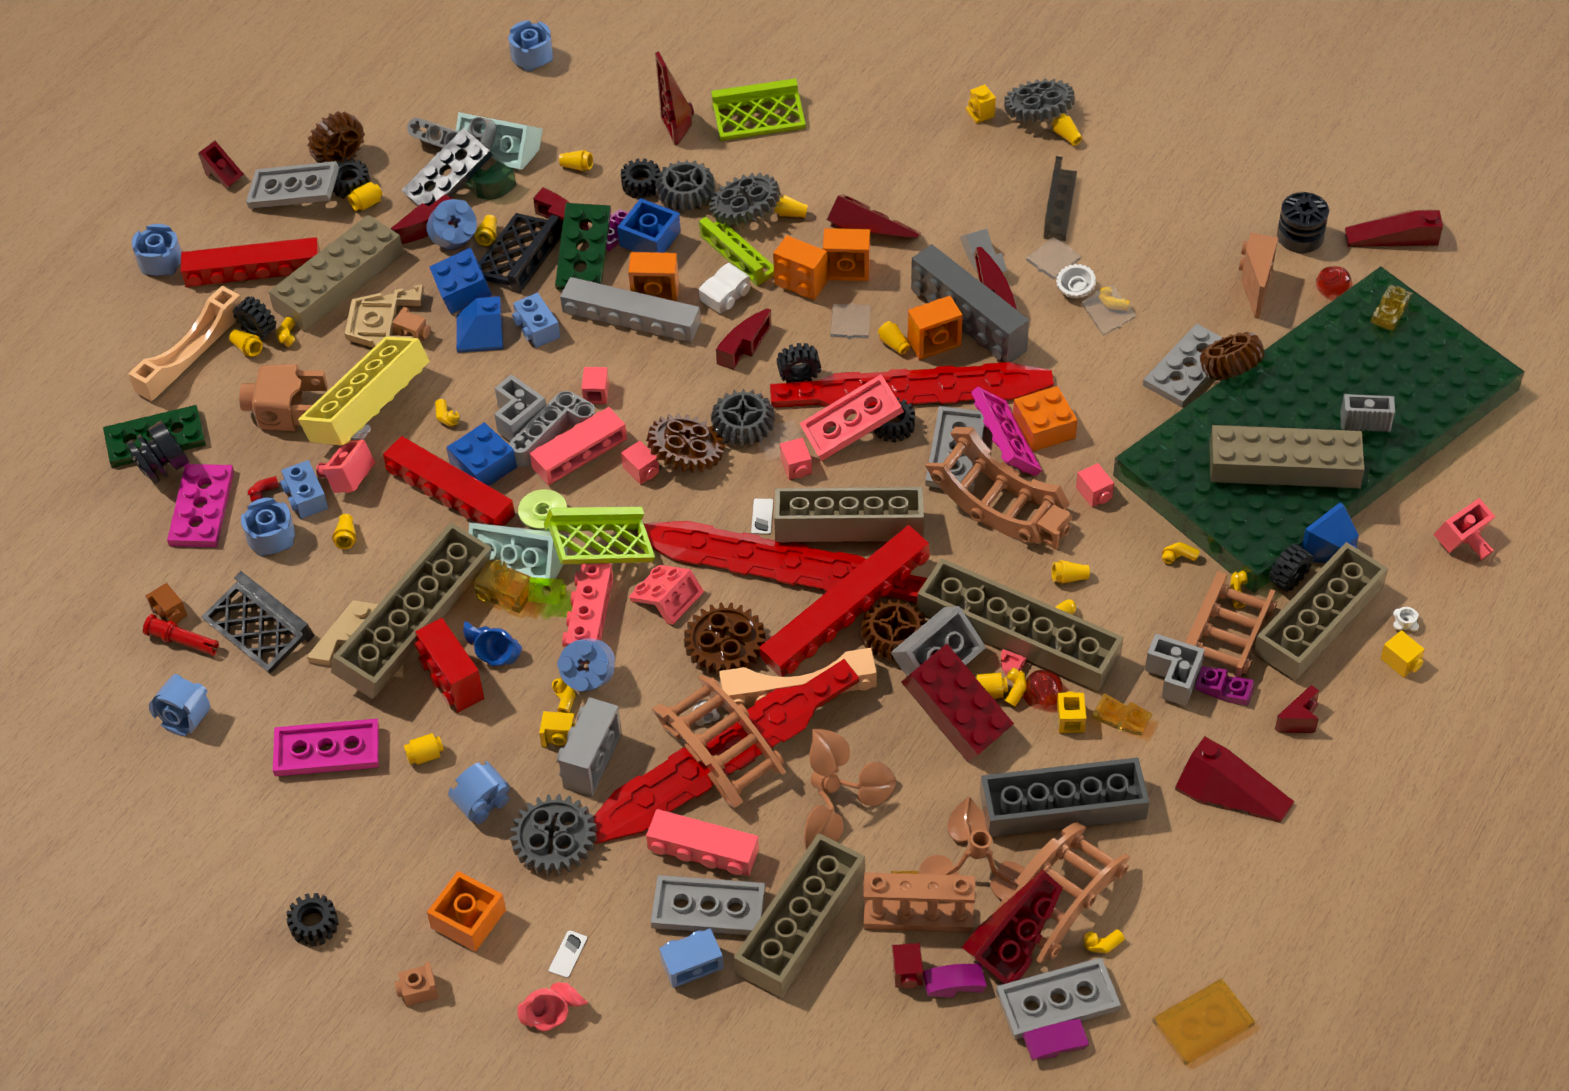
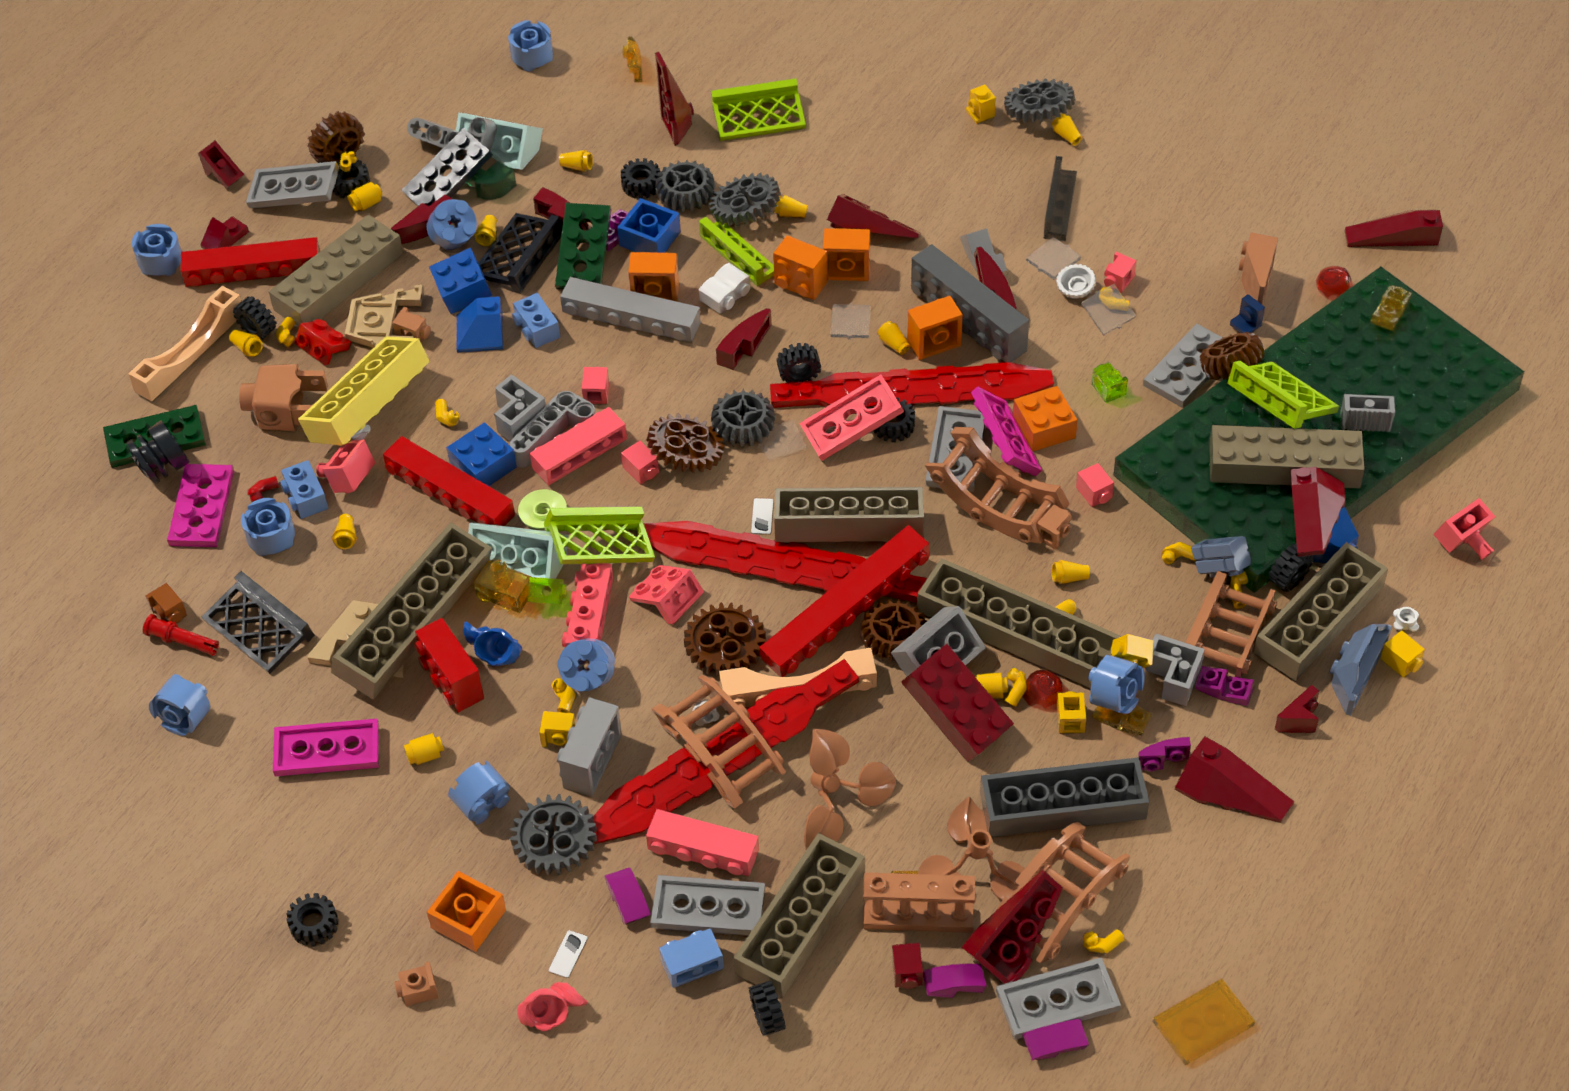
coral brick [780,438,812,480] -> none
coral tile [1001,649,1026,676] -> none
black wheel [1277,192,1330,253] -> none
none -> dark red slope [200,216,249,249]
none -> red bracket [295,319,351,365]
none -> yellow arm [340,151,357,172]
none -> magenta slope [604,867,651,925]
none -> clear yellow slope [623,37,643,82]
none -> black tyre [749,981,786,1036]
none -> medium blue brick [1088,655,1144,714]
none -> clear neon green brick [1091,362,1128,403]
none -> coral brick [1104,252,1137,293]
none -> yellow brick [1111,634,1153,669]
none -> magenta slope [1138,737,1191,772]
none -> sand blue brick [1191,536,1252,577]
none -> lime fence [1228,361,1340,429]
none -> dark blue bracket [1230,294,1265,334]
none -> dark red wedge [1291,467,1346,557]
none -> sand blue wedge [1330,624,1392,716]

